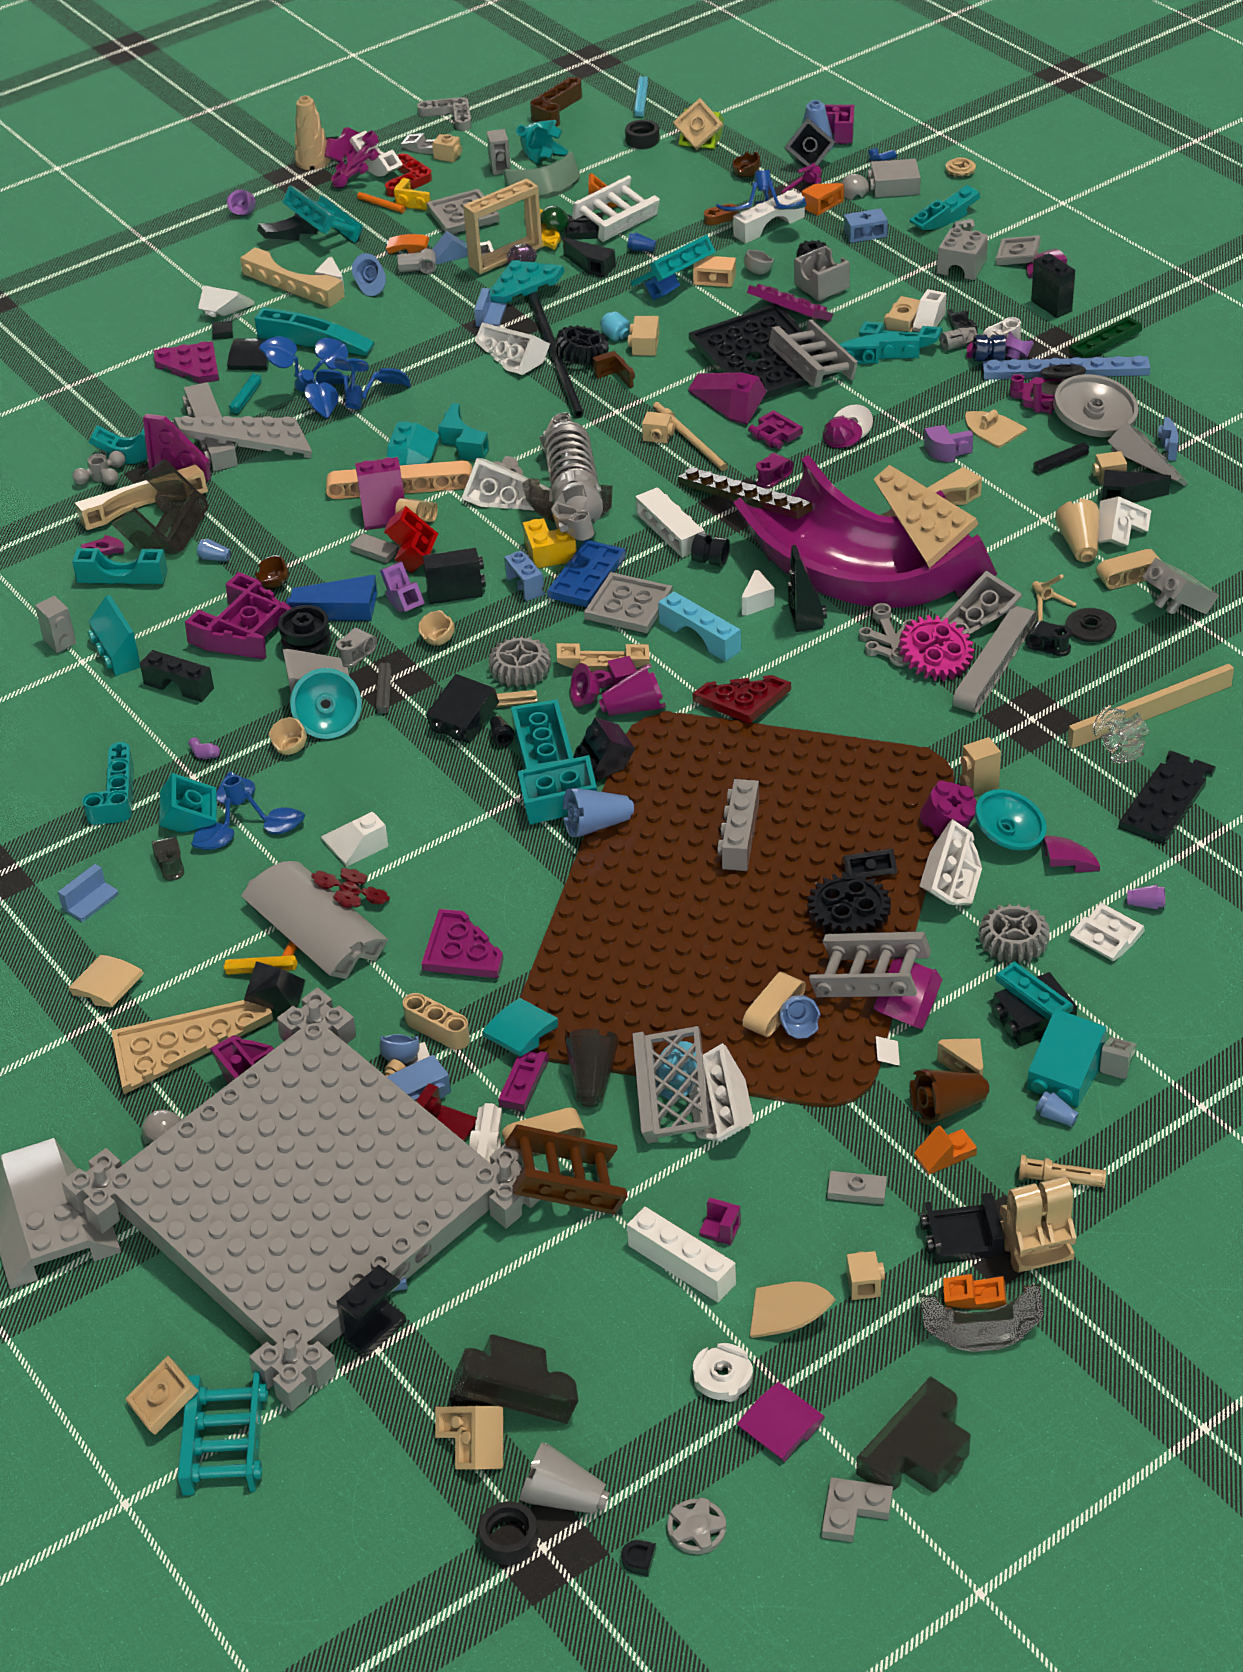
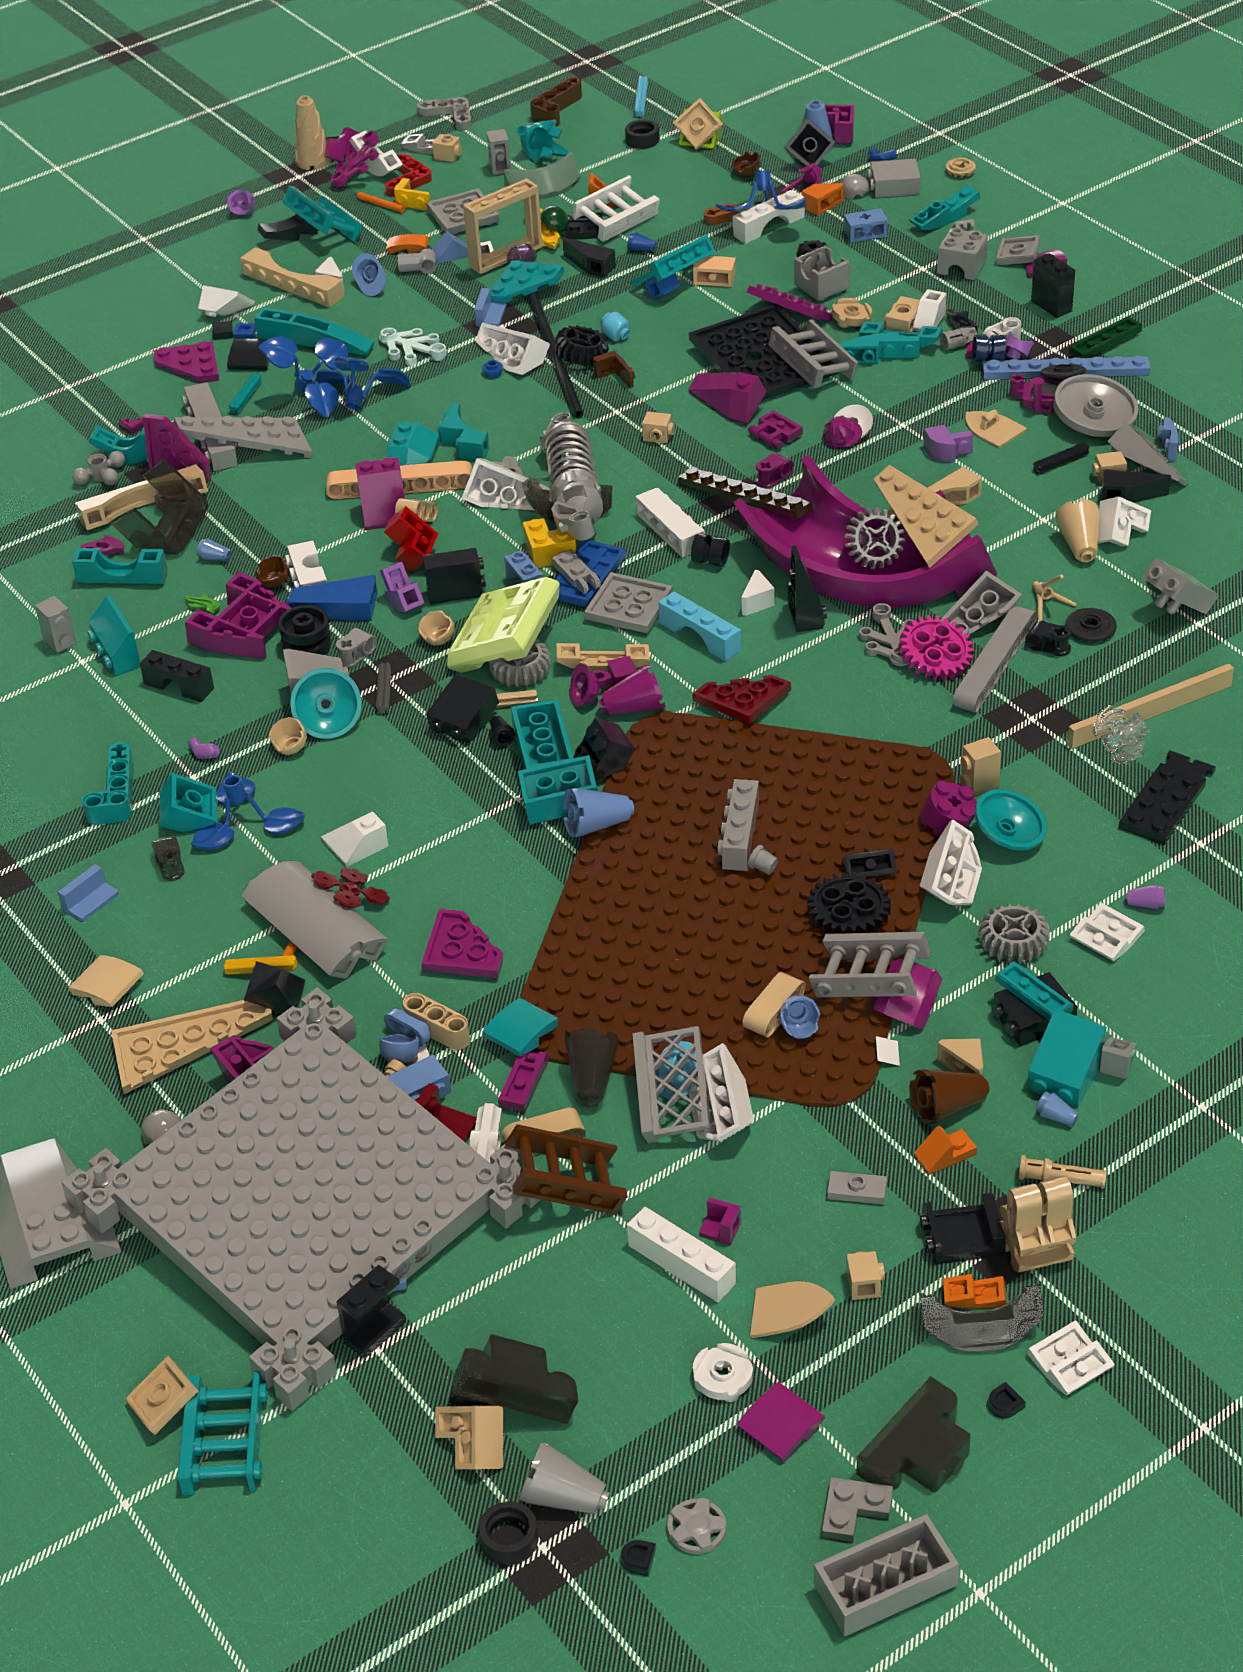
light grey tile [350,533,399,564] -> none
tan brick [628,316,660,356] -> none
tan bar [653,402,728,471] -> none
light grey hair [744,249,774,275] -> none
magenta brick [1042,835,1100,872] -> none
tan beam [1096,549,1162,589] -> none
none -> magenta tile [118,417,144,435]
none -> bright green piece [185,594,220,615]
none -> blue plate [233,323,256,339]
none -> white arch [285,541,327,588]
none -> light aqua plant [379,328,446,366]
none -> medium blue plate [384,1008,430,1047]
none -> yellowish green piece [447,577,560,673]
none -> blue plate [482,360,503,378]
none -> light grey hinge [552,550,601,593]
none -> light grey piece [747,845,779,875]
none -> light grey brick [814,1514,959,1637]
none -> tan plate [831,298,872,328]
none -> light grey gear [844,507,905,569]
none -> black tile [988,1382,1026,1418]
none -> white slope [1026,1320,1115,1396]

